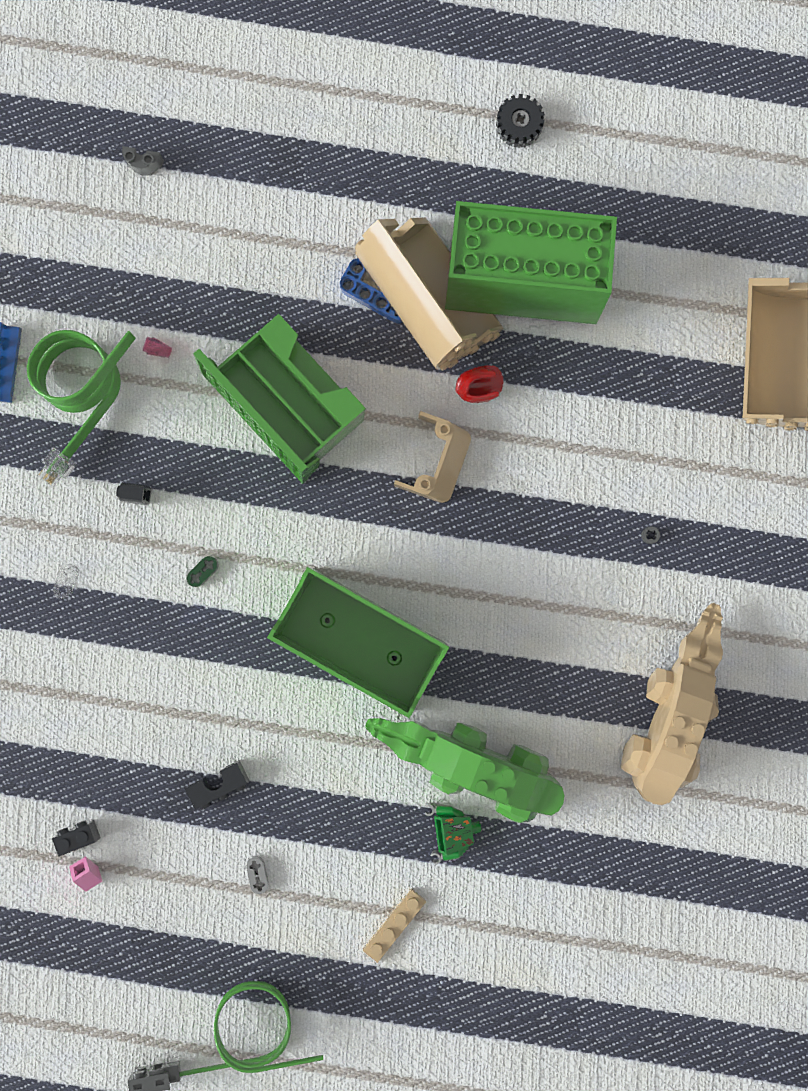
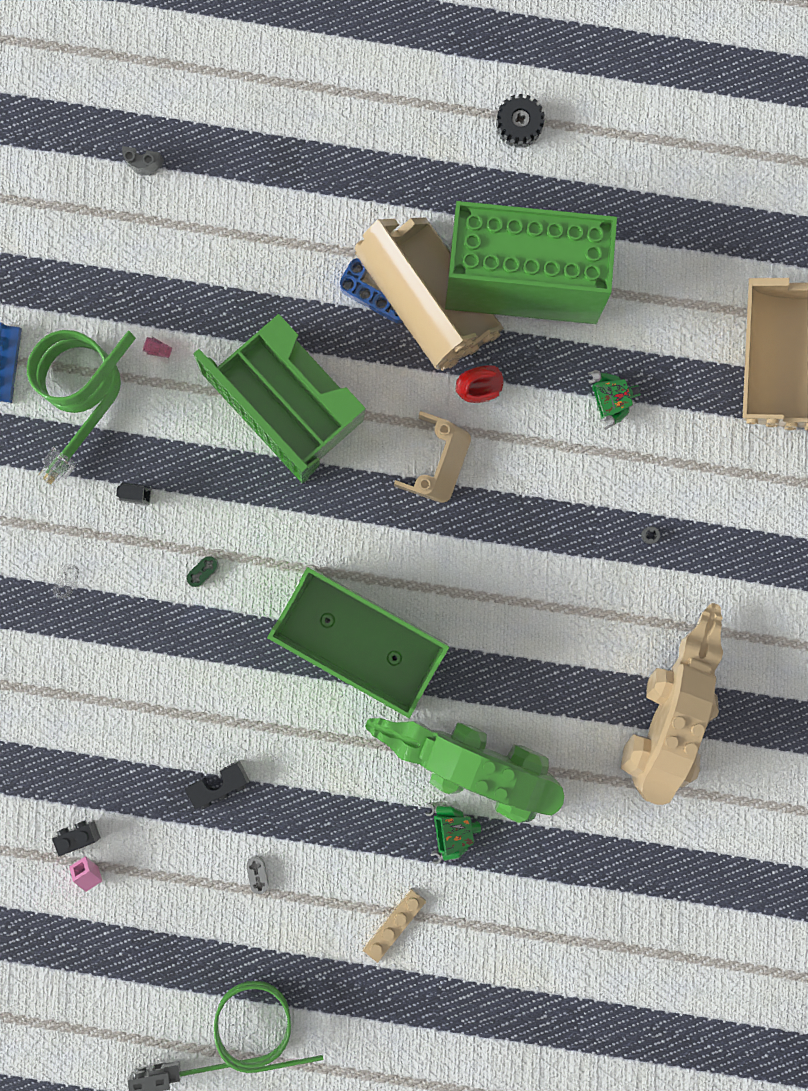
none -> green torso [588,370,641,430]

